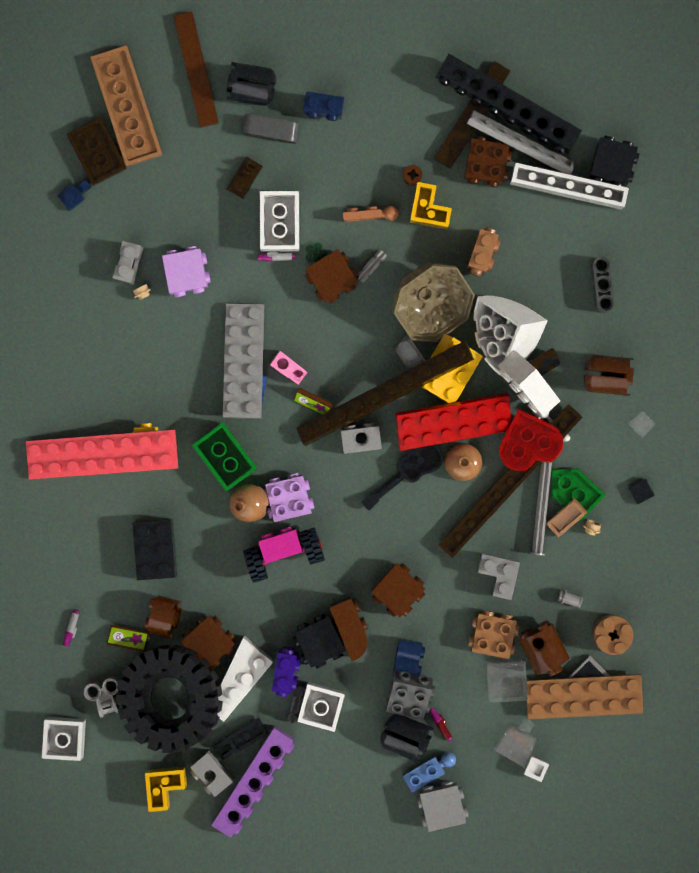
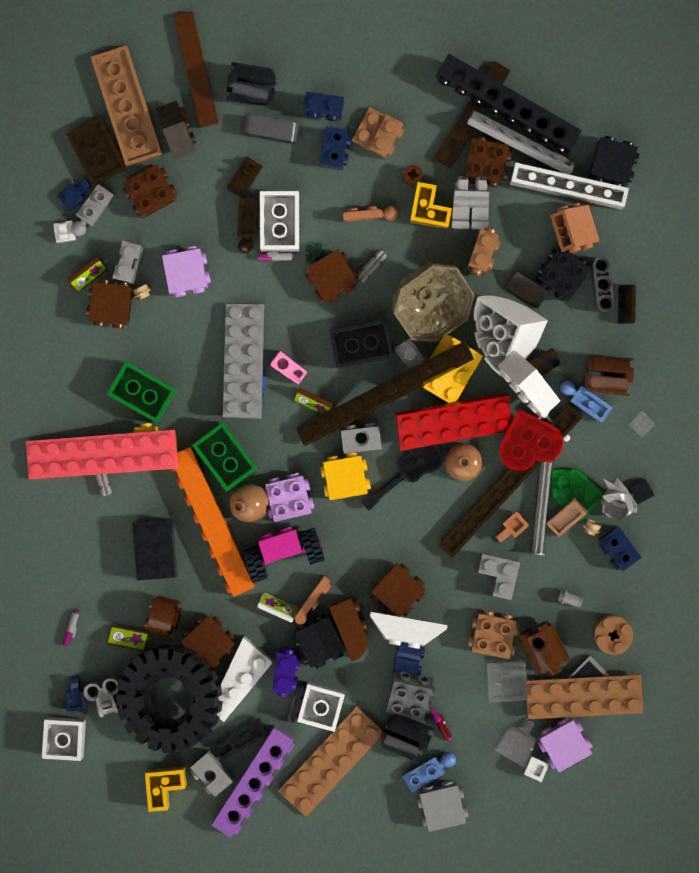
none -> white tile [53,221,76,243]
none -> dark blue plate [65,676,87,712]
none -> slope [67,257,107,292]
none -> light grey plate [71,184,114,237]
none -> reddish brown brick [86,279,134,329]
none -> light grey axle [95,474,112,496]
none -> green brick [107,361,178,423]
none -> reddish brown brick [123,164,178,218]
none -> dark brown brick [155,100,197,159]
none -> orange brick [172,447,255,597]
none -> dark brown plate [237,197,259,254]
none -> slope [258,593,298,622]
none -> medium nougat plate [278,706,383,817]
none -> nougat plate [295,575,331,624]
none -> dark blue brick [320,126,351,170]
none -> yellow brick [320,453,371,500]
none -> black brick [329,319,394,369]
none -> medium nougat plate [352,107,405,159]
none -> white wedge [370,612,447,649]
none -> light grey hips [451,176,489,229]
none -> nougat plate [495,511,529,543]
none -> slope [506,271,549,309]
none -> black brick [536,247,592,302]
none -> lavender brick [538,717,593,772]
none -> nougat brick [550,203,600,253]
none -> medium blue plate [560,380,613,423]
none -> dark blue brick [598,526,642,571]
none -> light grey hair [601,477,637,520]
none -> dark brown slope [618,284,636,324]

